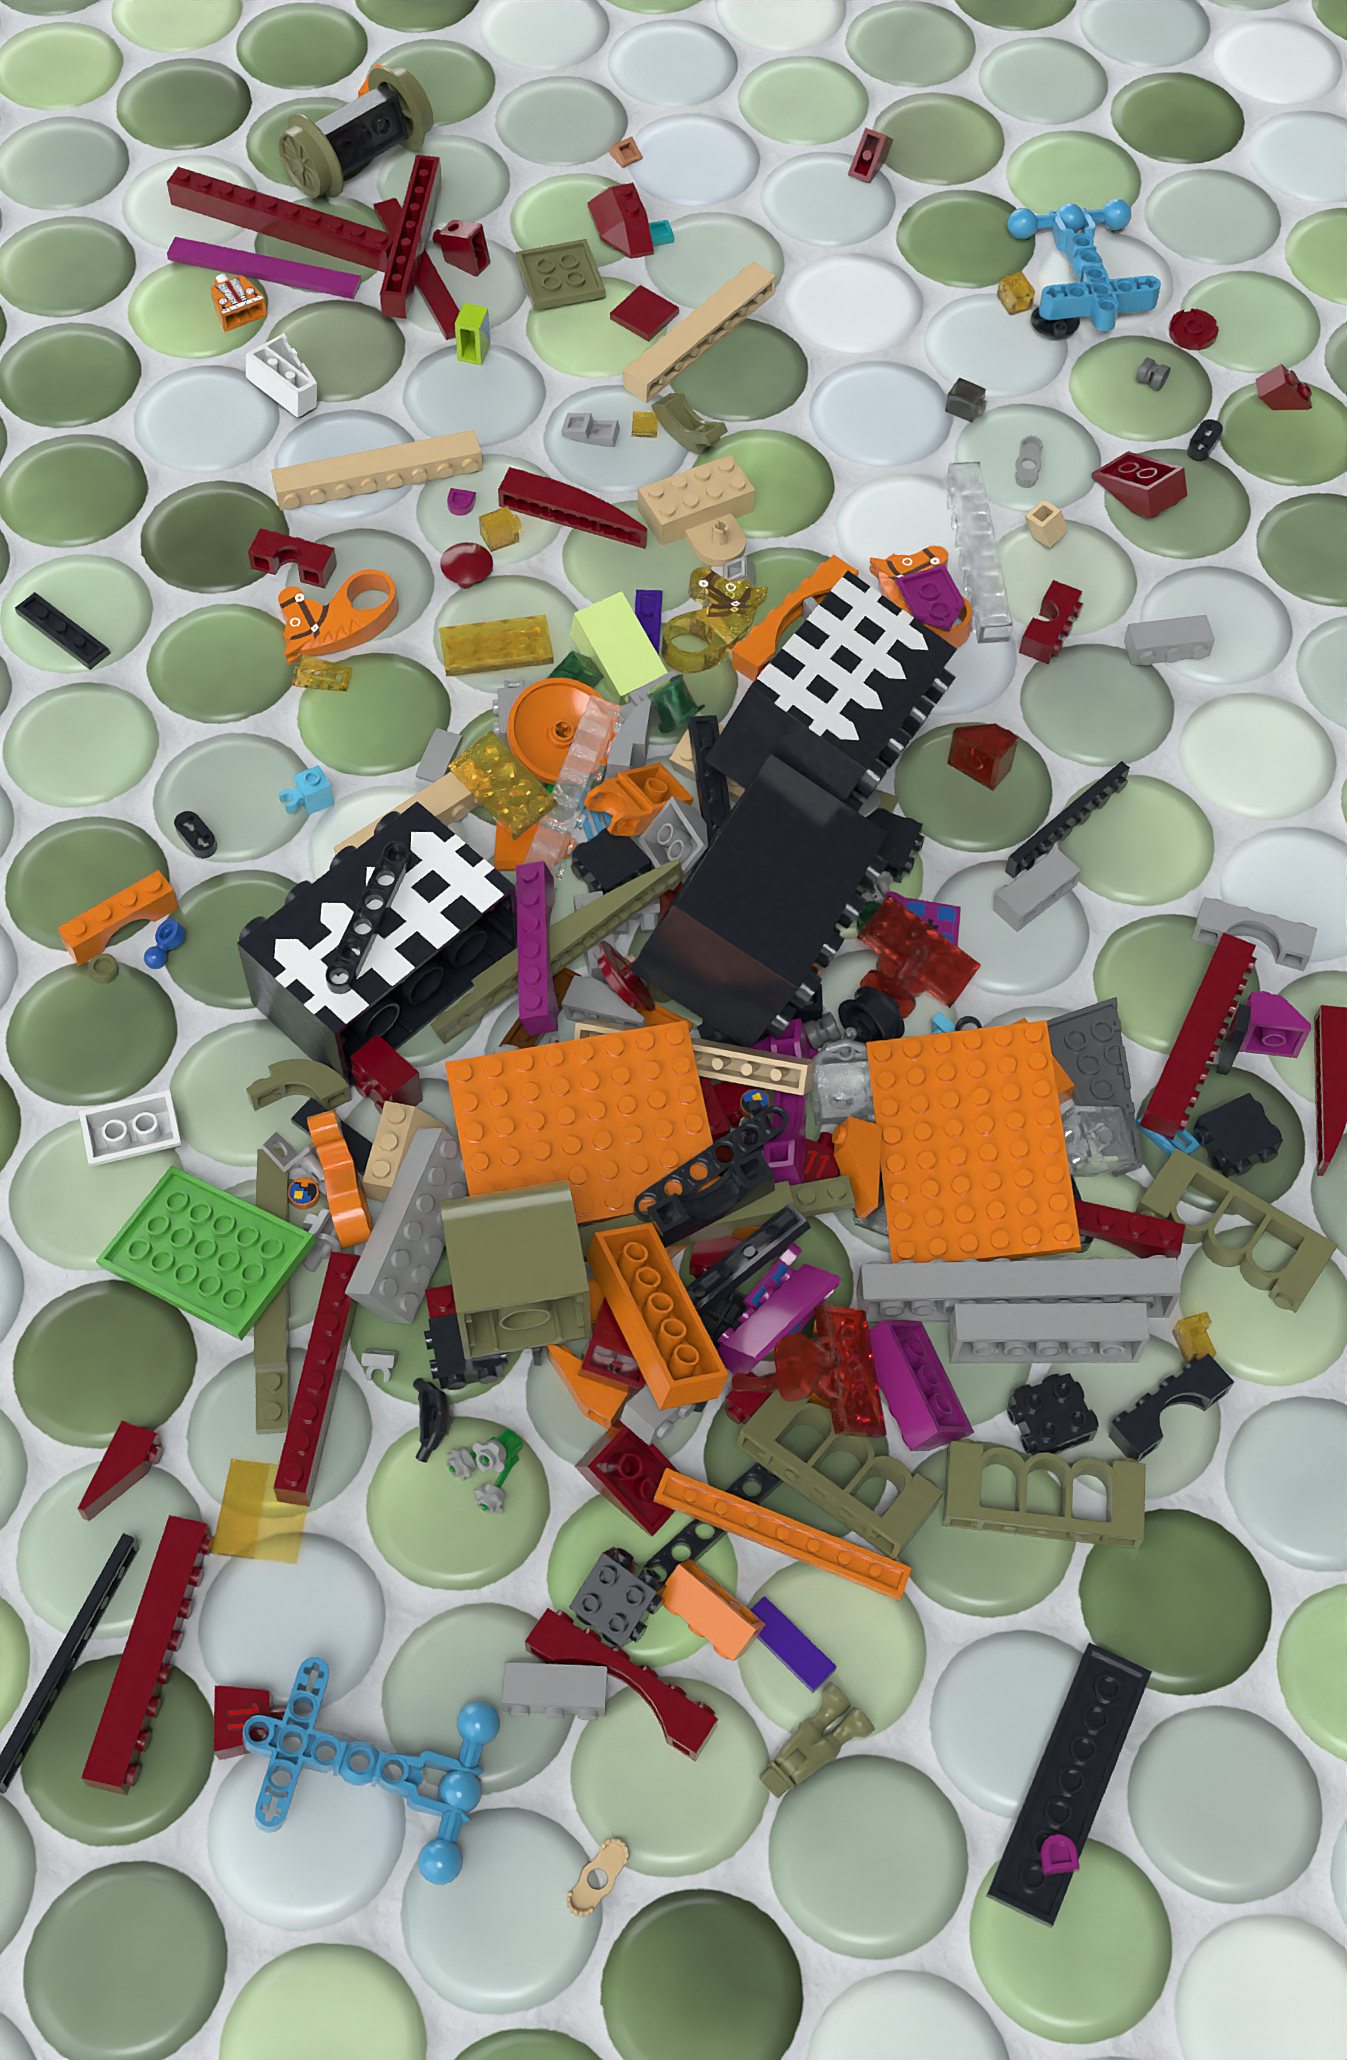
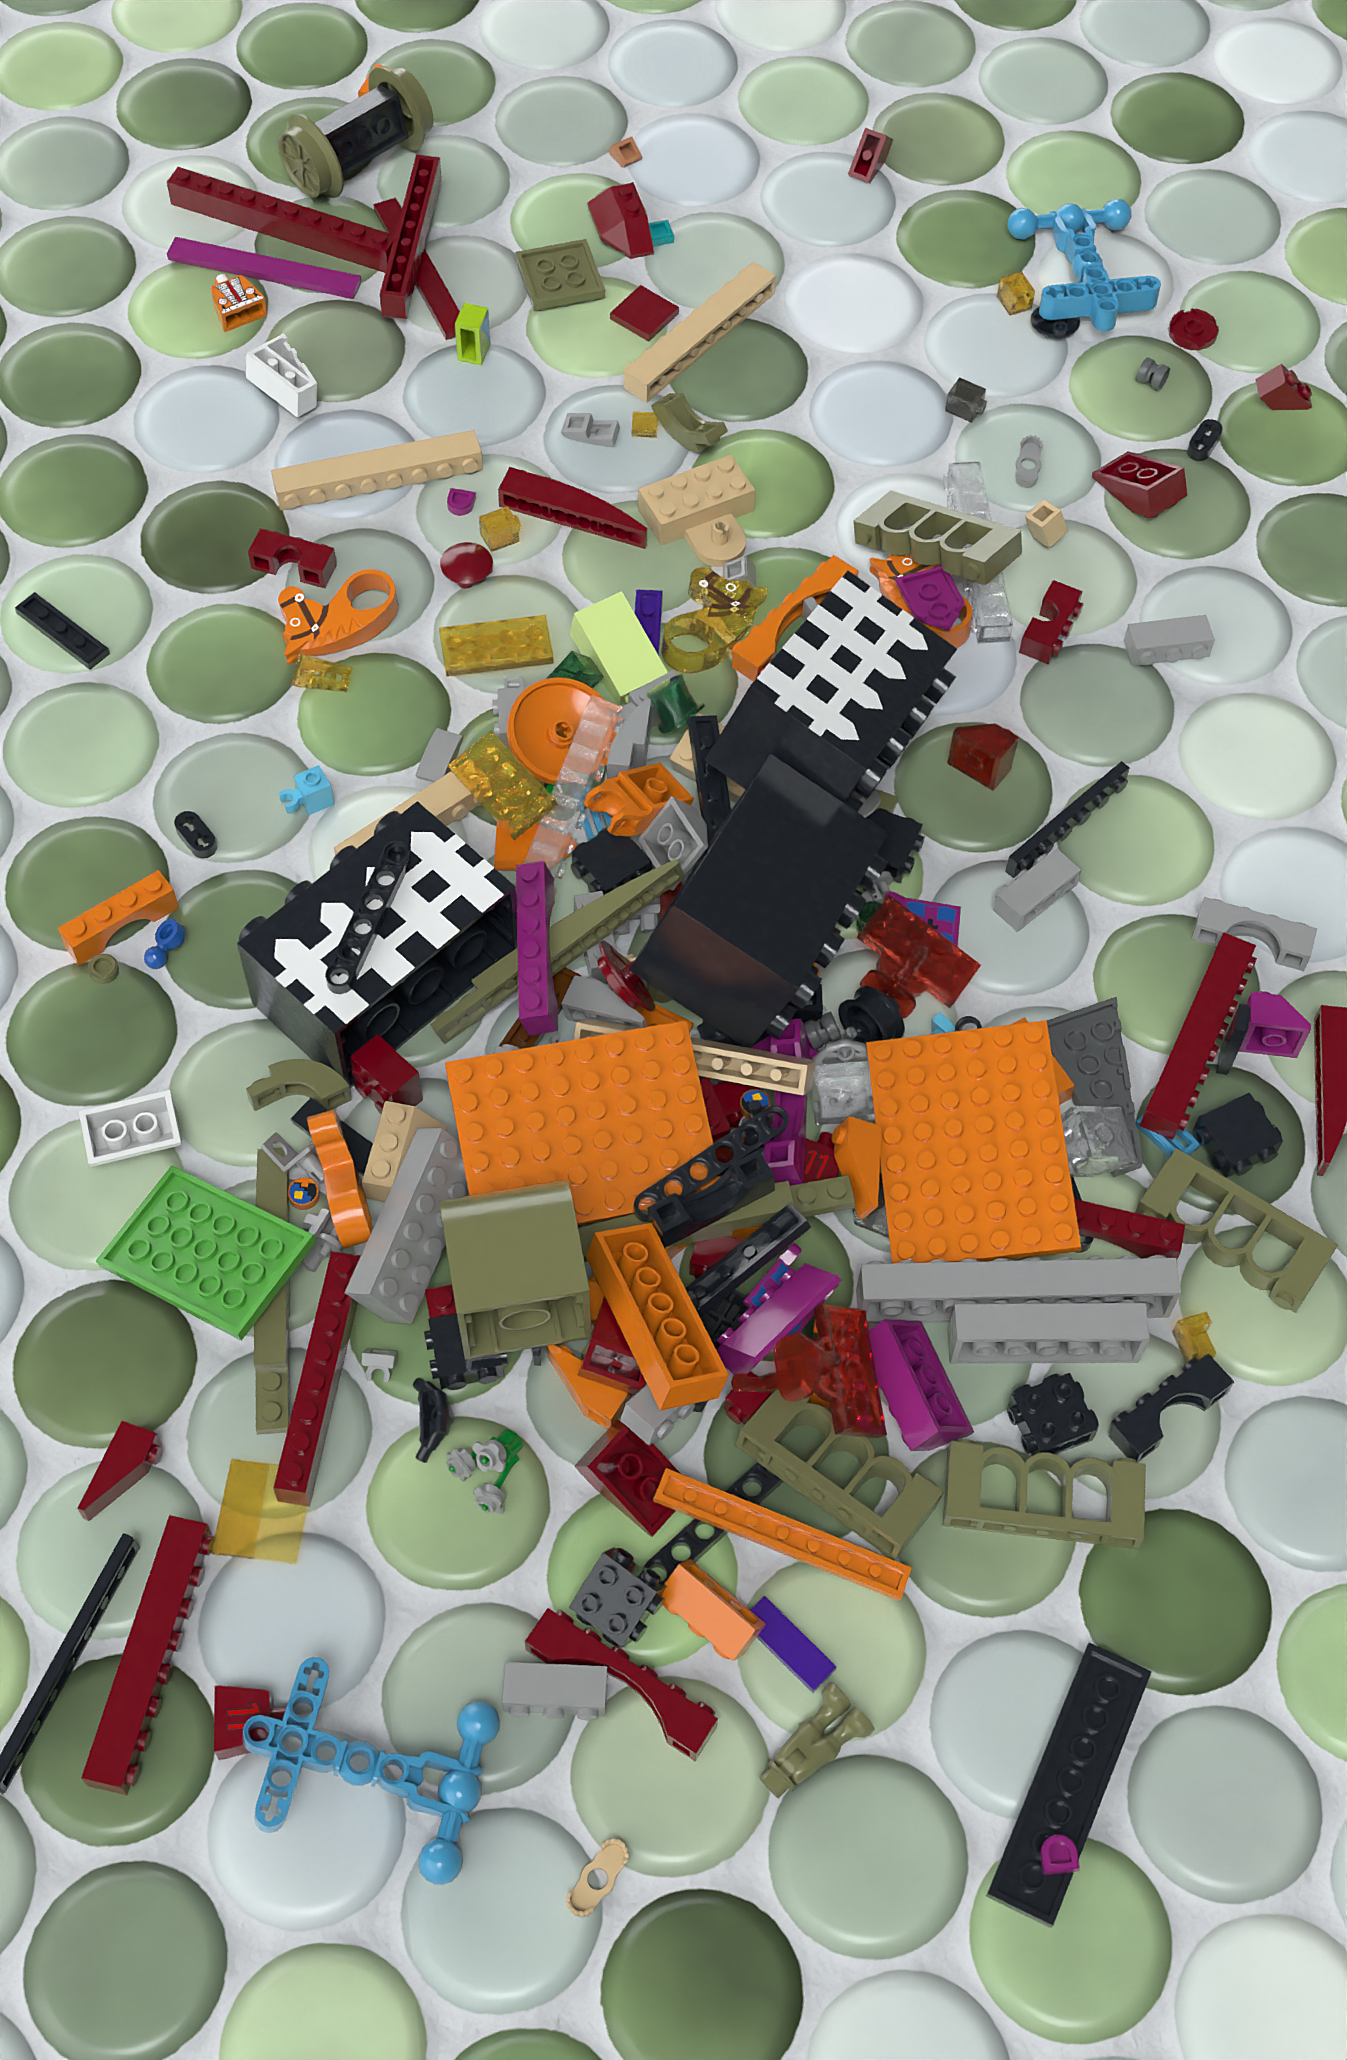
dark red torso [432,219,491,277] -> none
none -> olive fence [853,491,1022,585]

